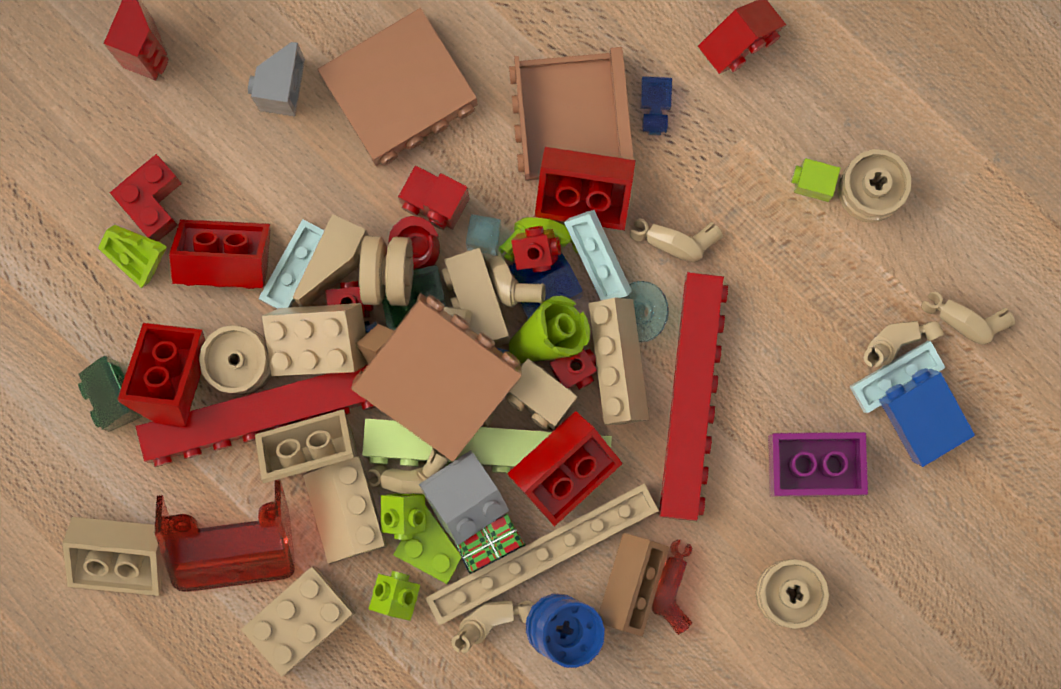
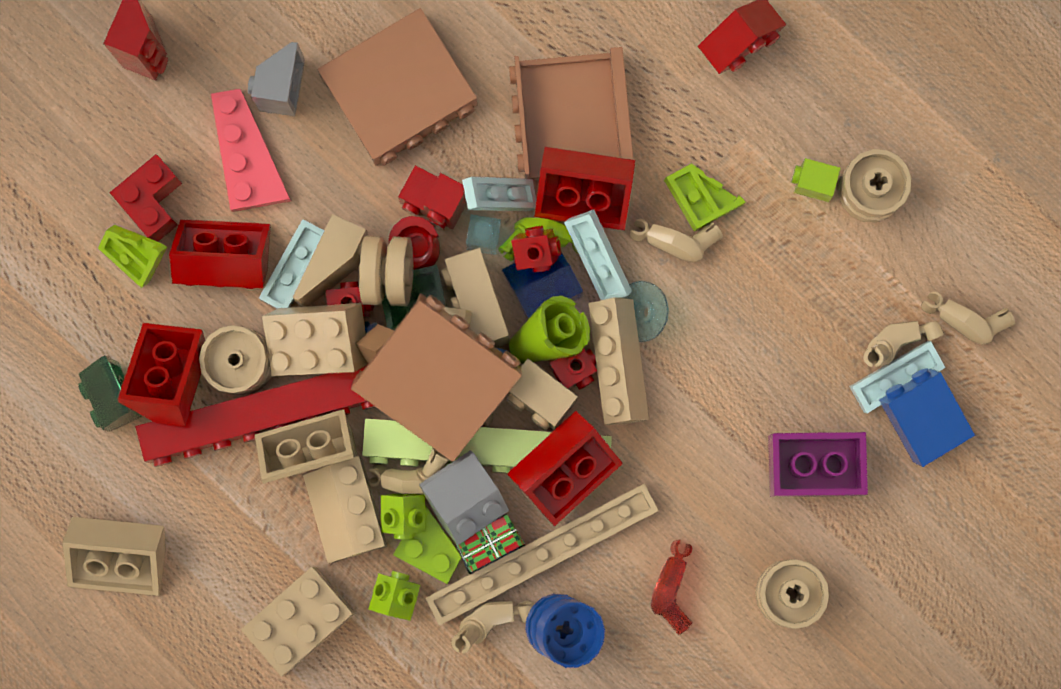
clear red windscreen [154,479,295,592] -> none
tan arm [484,253,546,307] -> none
medium nougat brick [599,533,670,637] -> none
clear blue plate [640,76,672,136] -> none
red brick [659,272,728,521] -> none
none -> coral wing [211,88,291,212]
none -> light aqua plate [462,177,536,211]
none -> lime wing [664,163,745,232]

